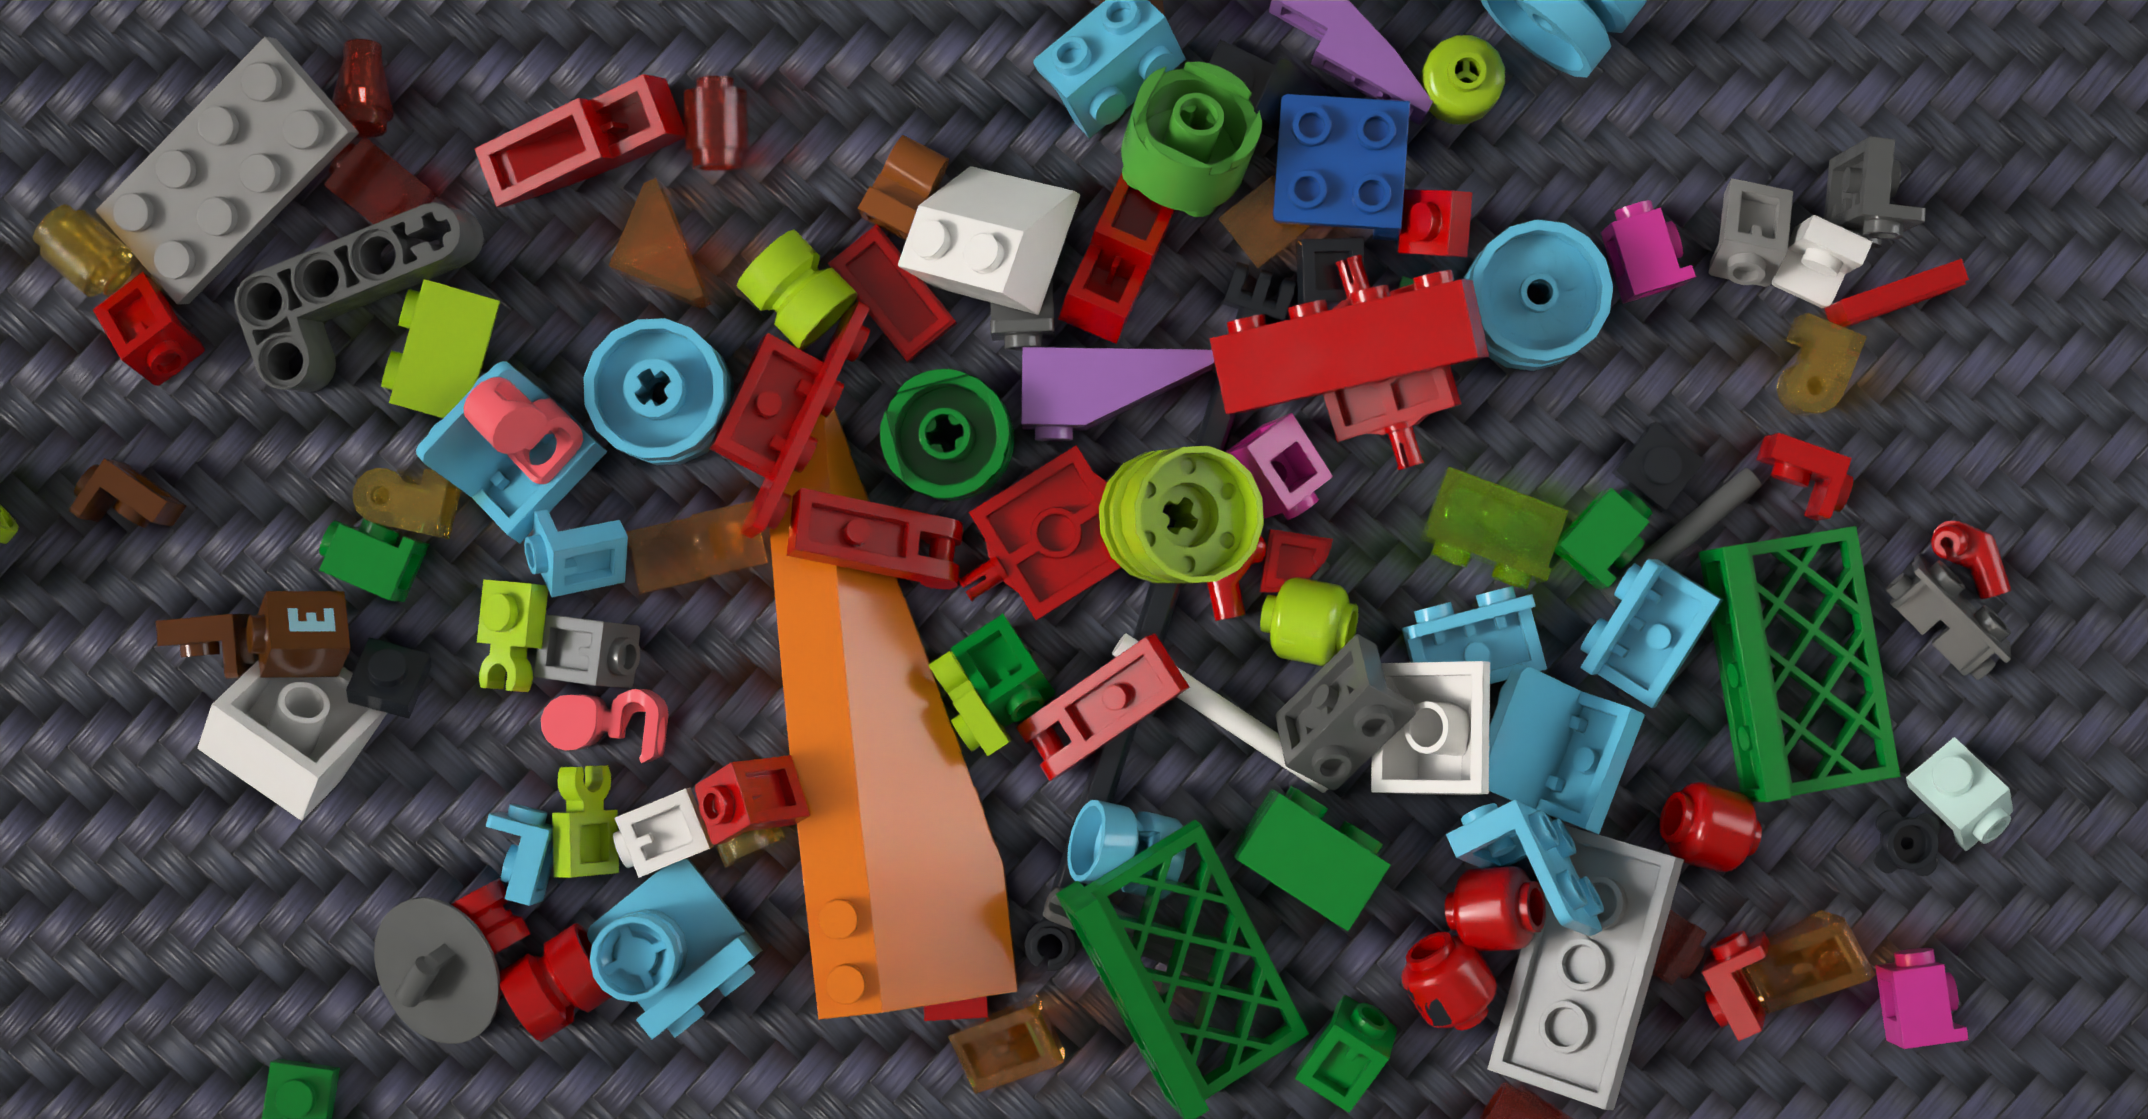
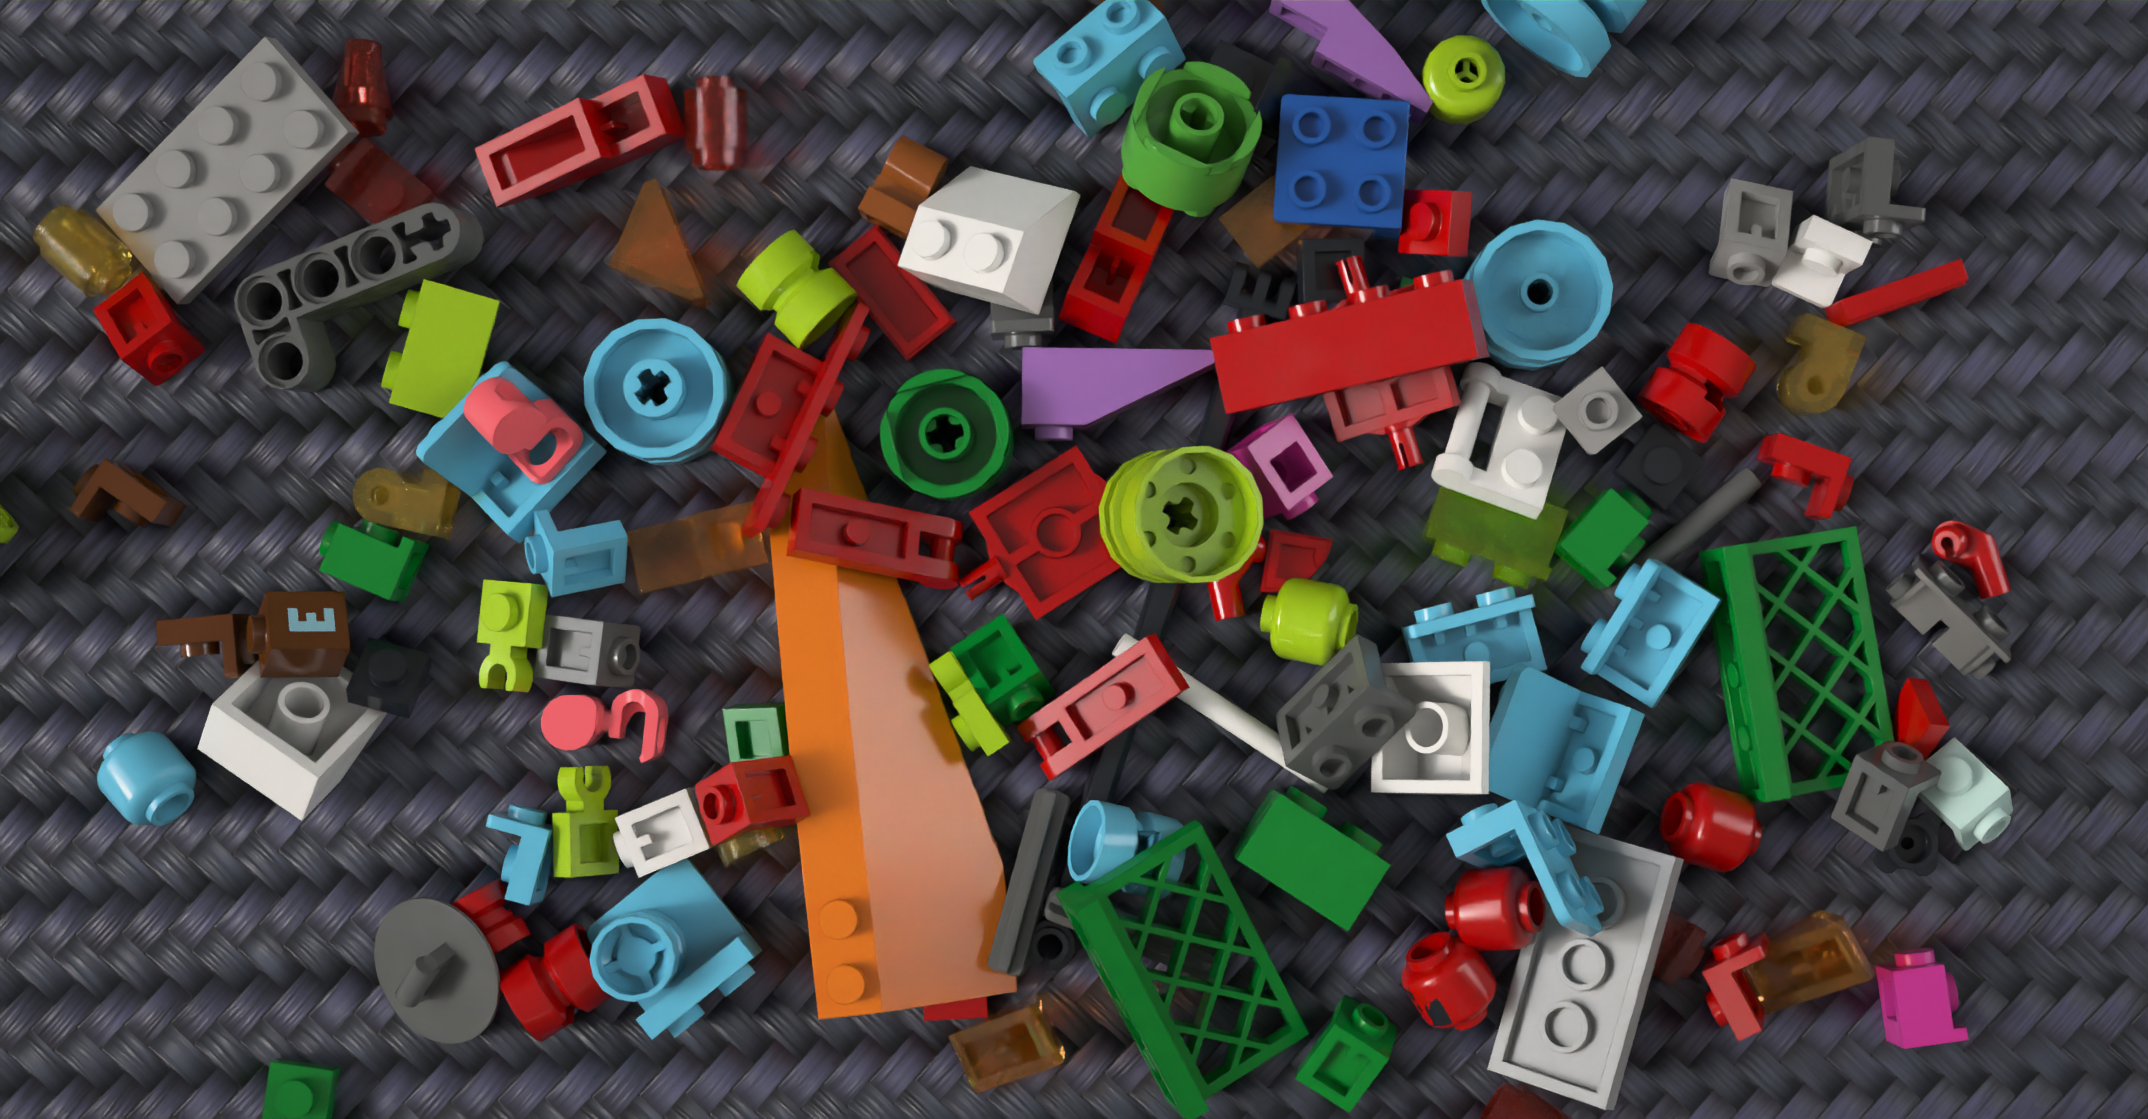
dark pink brick [1601,200,1696,304] -> none
none -> medium azure head [97,731,196,826]
none -> plate [723,702,790,763]
none -> dark grey axle [988,788,1071,976]
none -> white plate [1431,362,1566,520]
none -> light grey bracket [1553,367,1643,455]
none -> red wheel [1636,322,1756,443]
none -> dark grey bracket [1831,741,1942,852]
none -> red tile [1893,677,1950,760]

